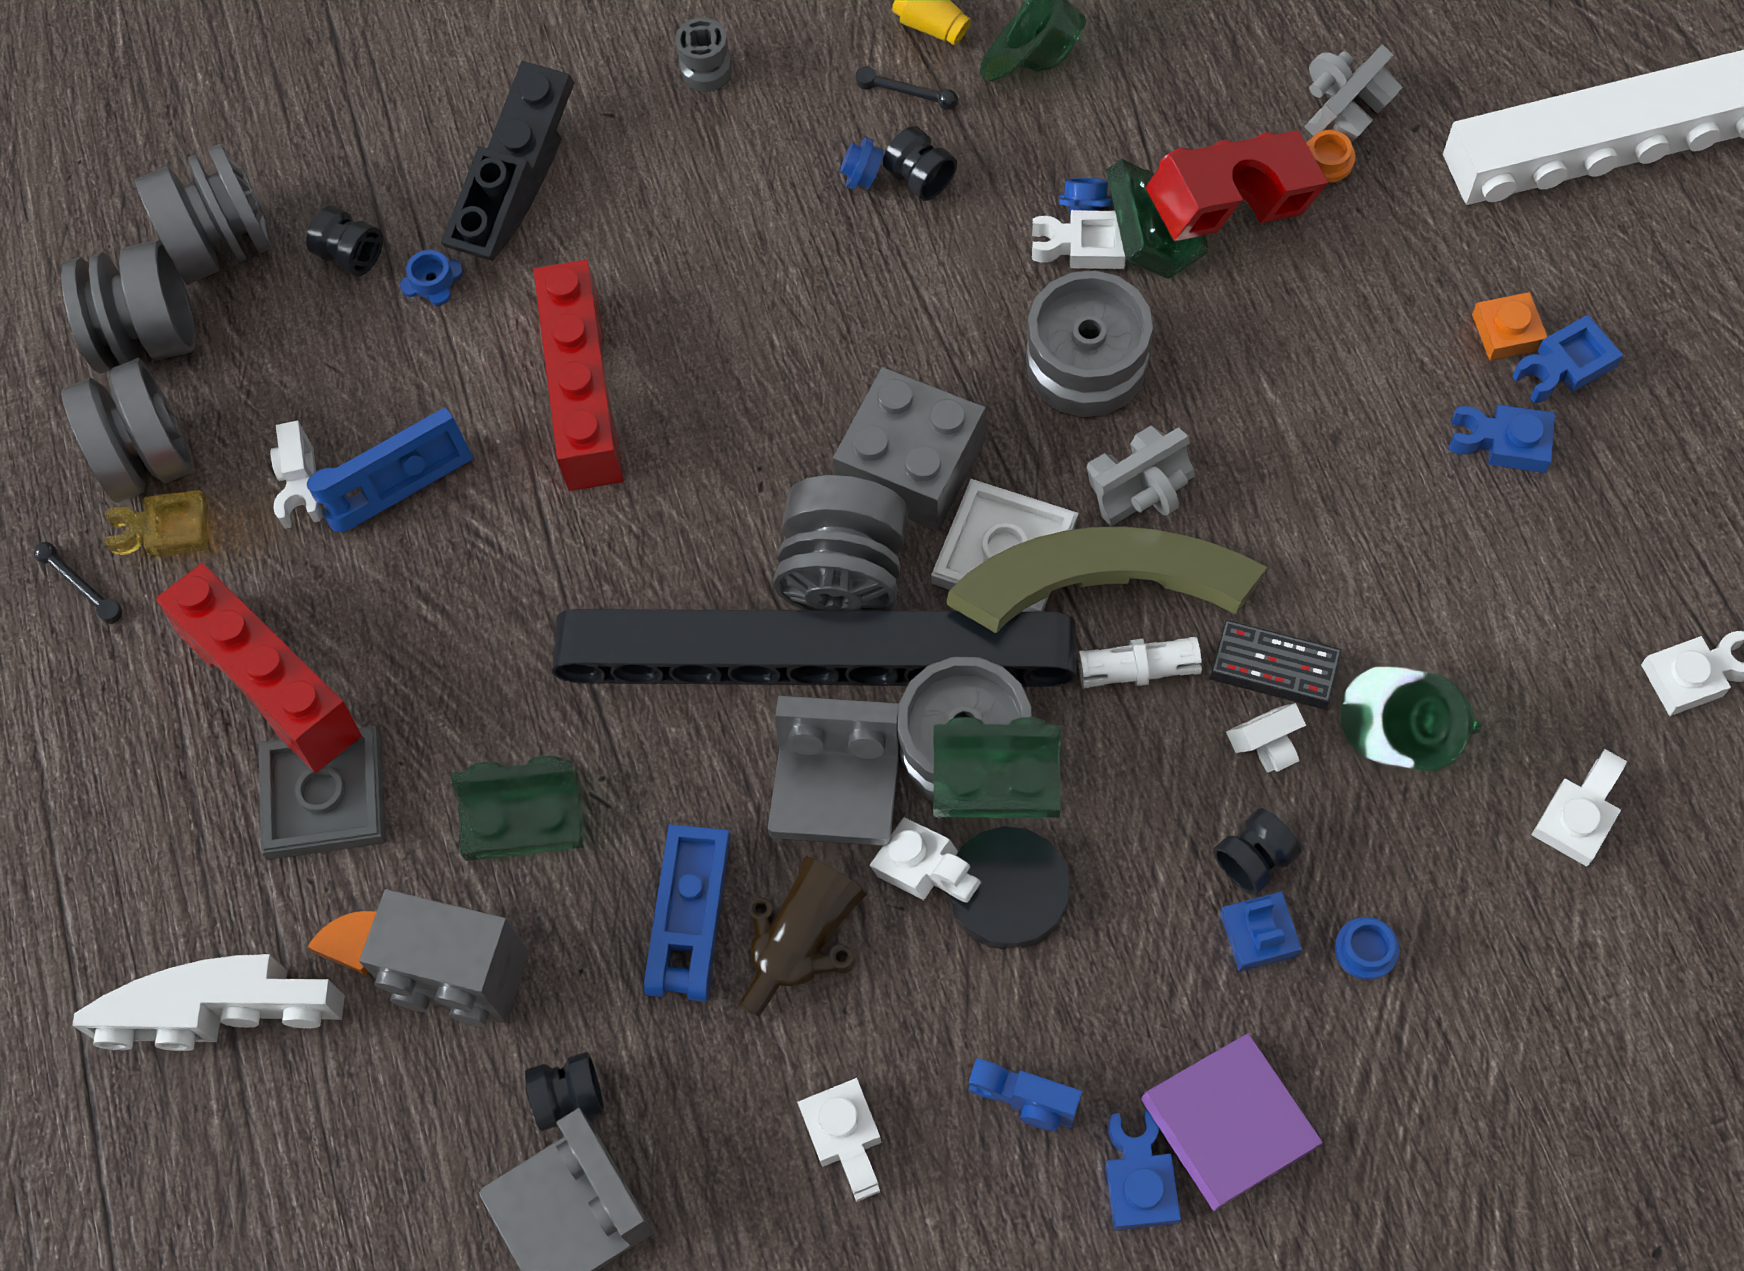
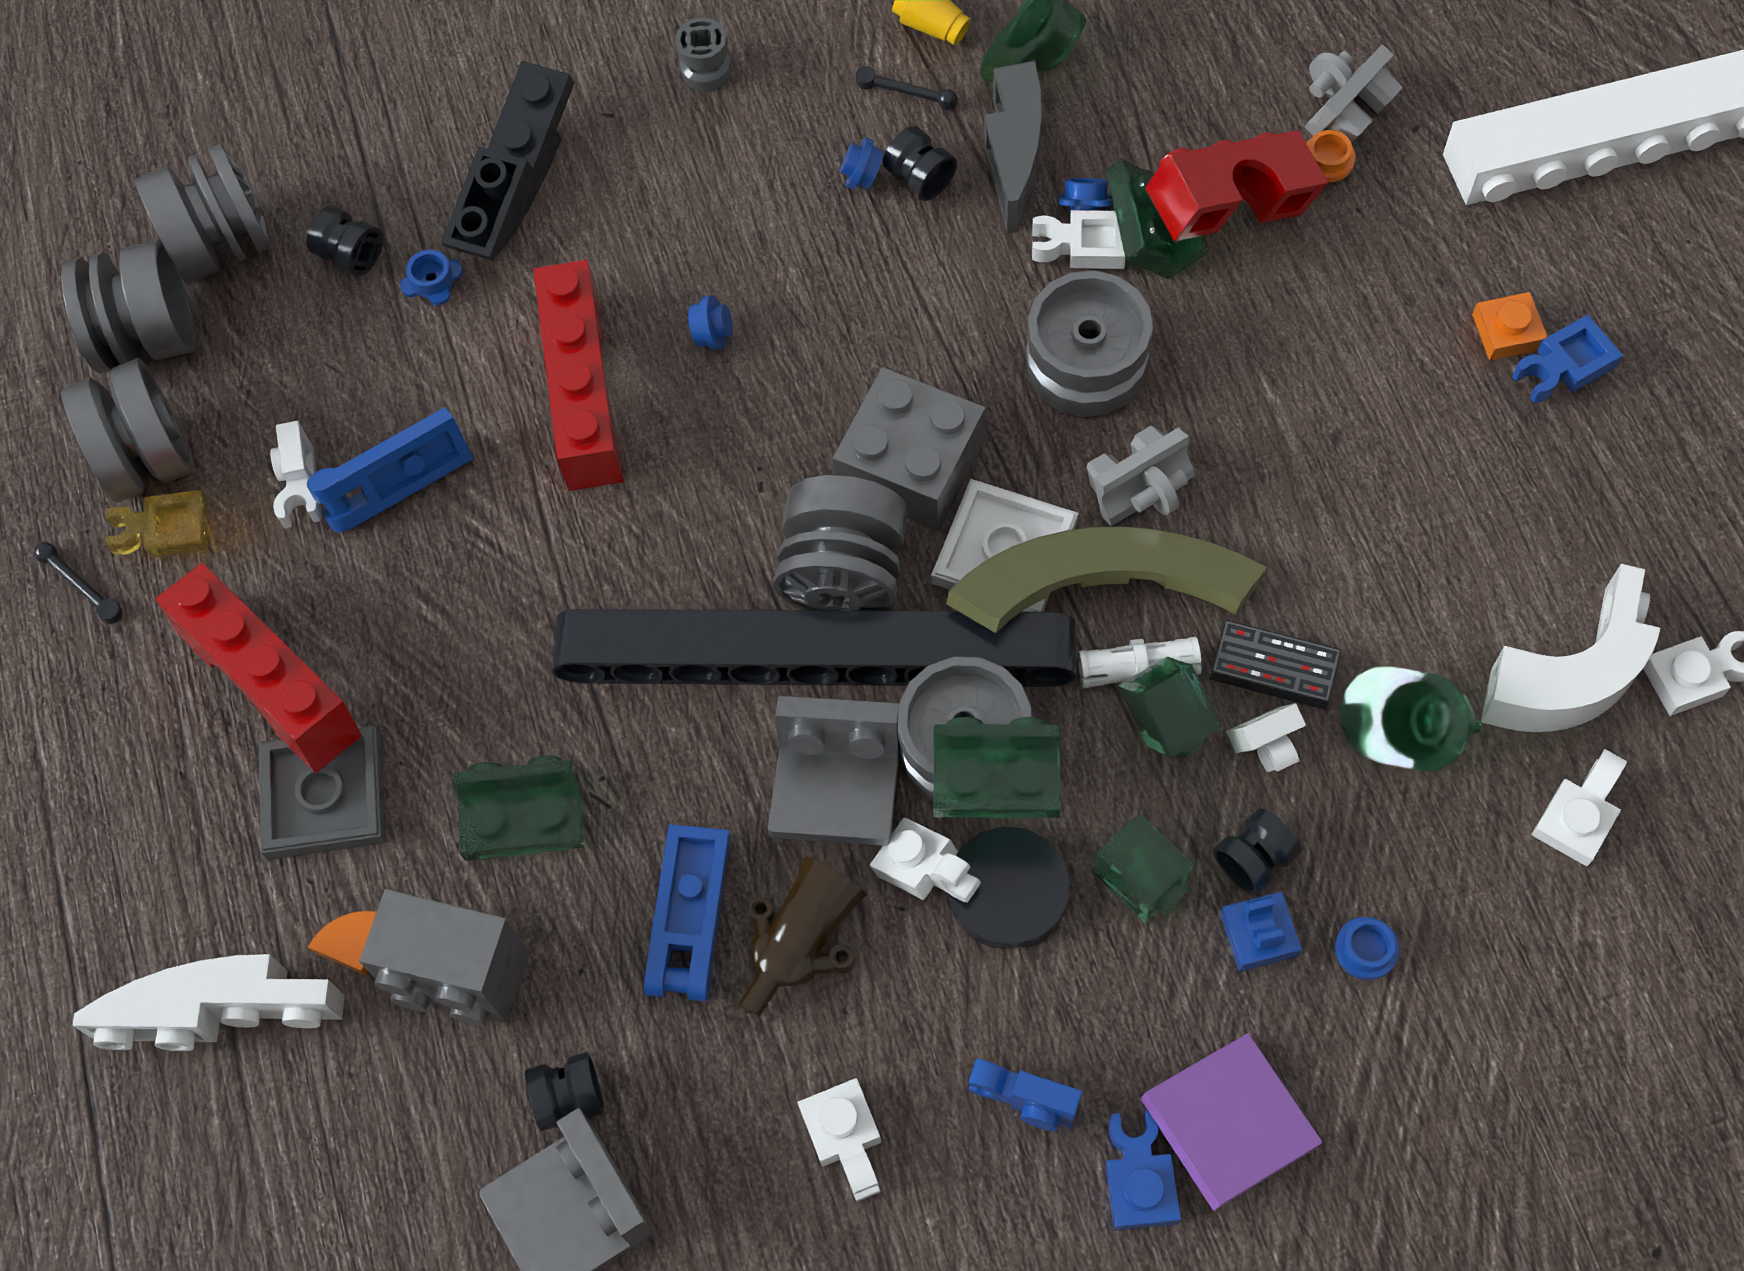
blue plate [1449,405,1555,473] -> none
none -> blue plate [688,295,733,351]
none -> dark grey slope [984,61,1042,233]
none -> clear green brick [1093,813,1194,924]
none -> clear green brick [1118,656,1222,758]
none -> white arch [1481,564,1660,732]

